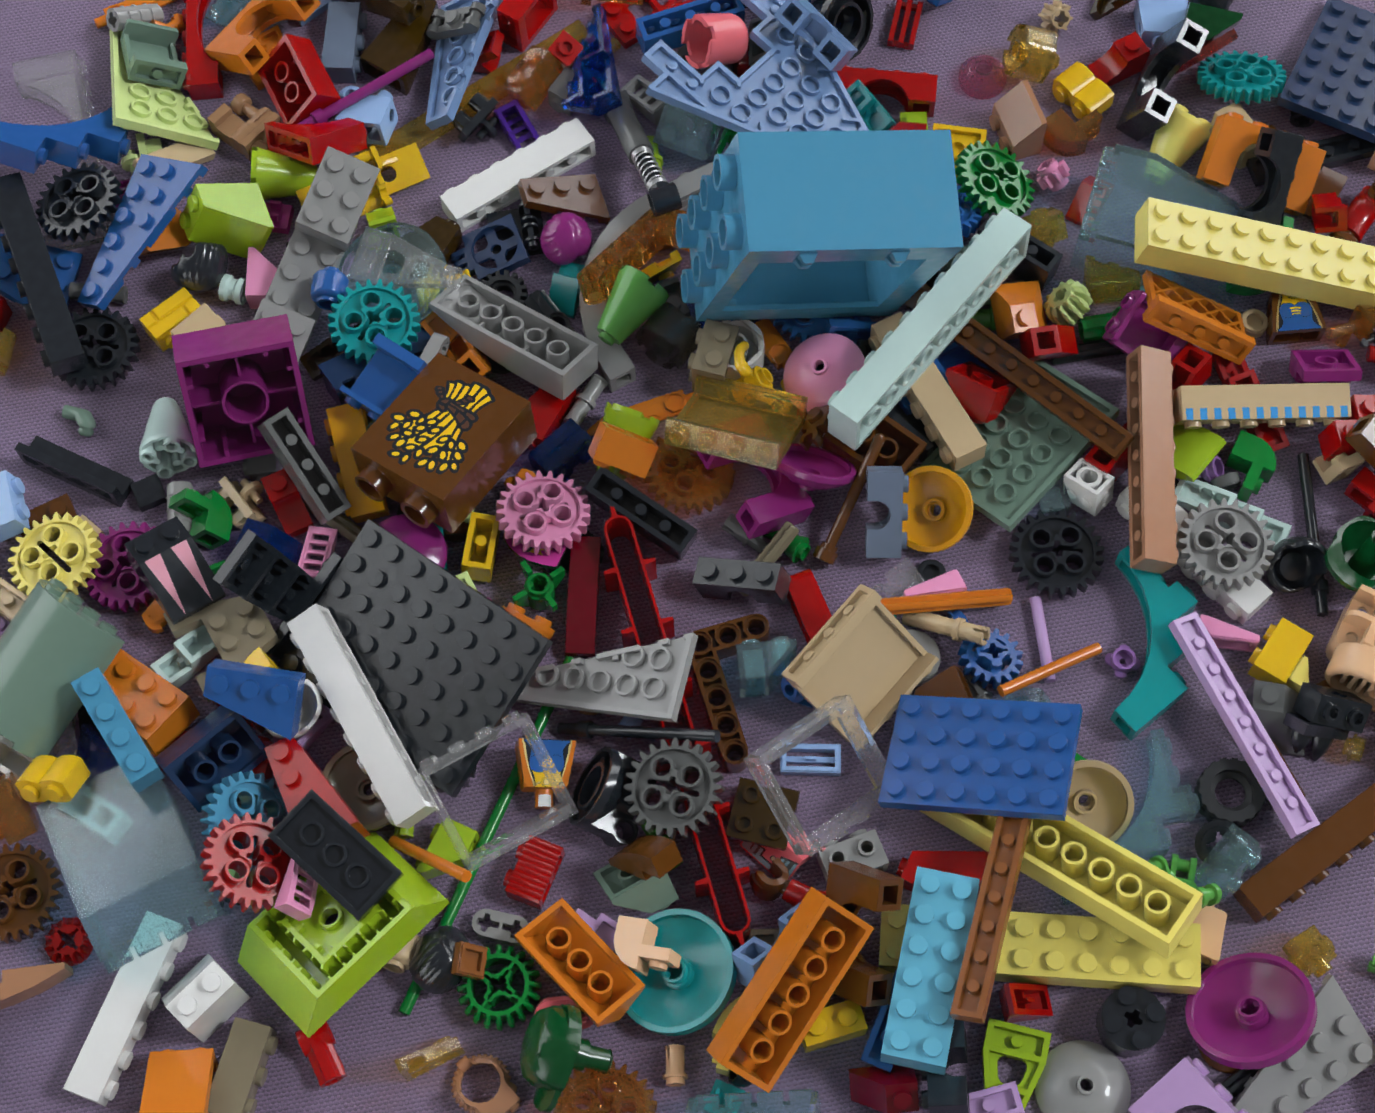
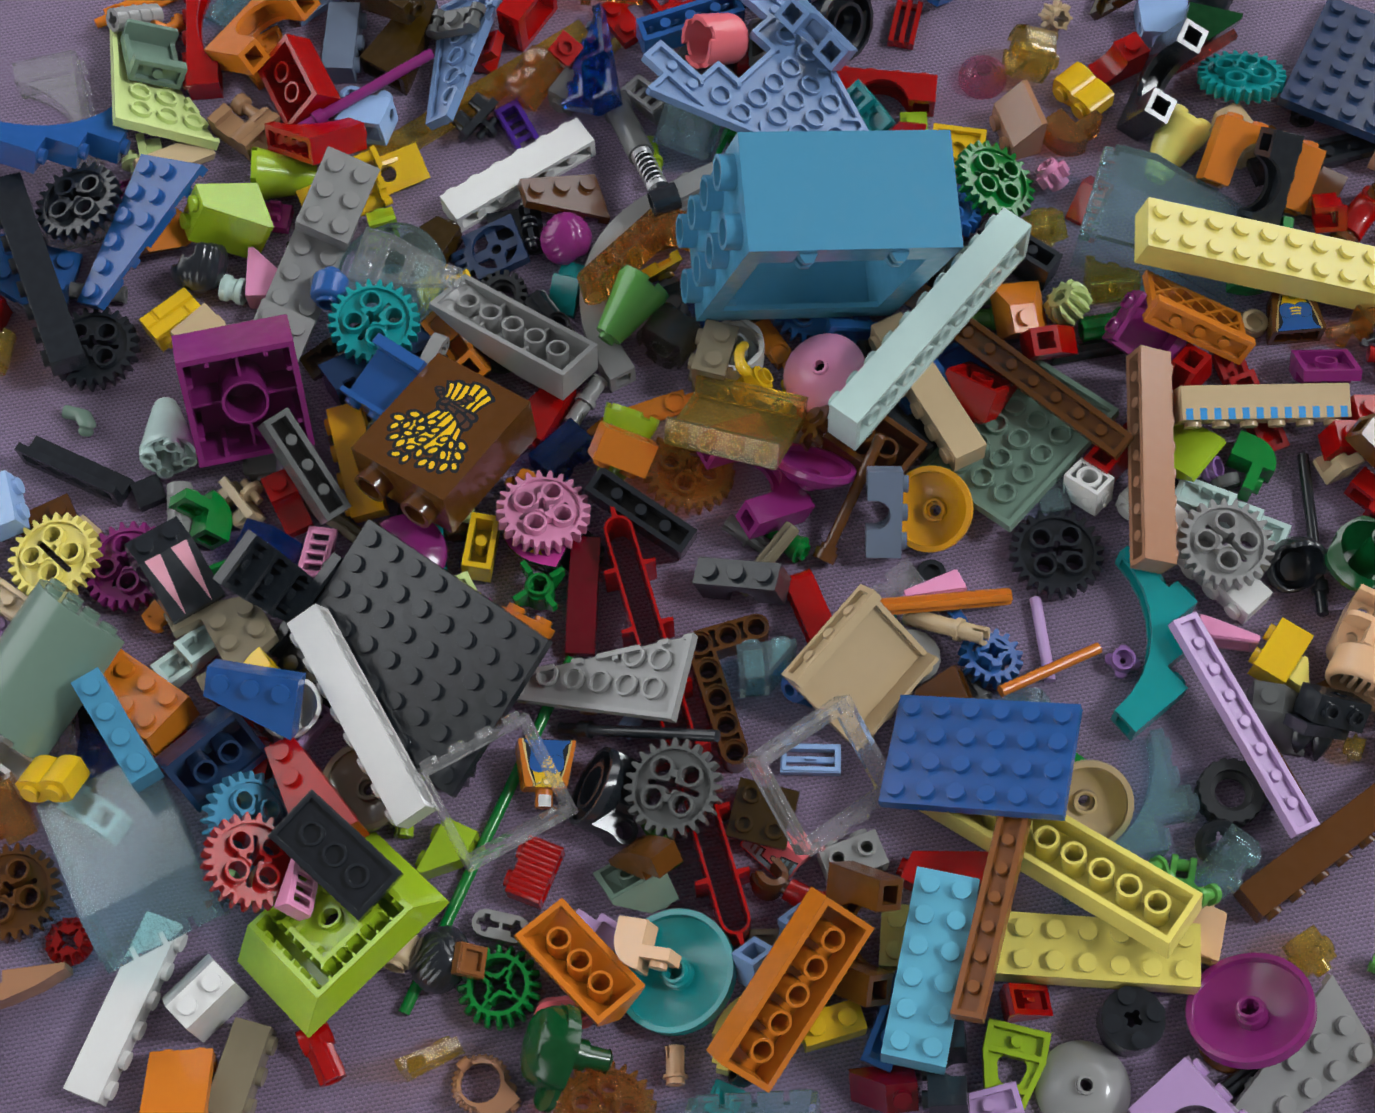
orange bar [388,836,472,883] -> none

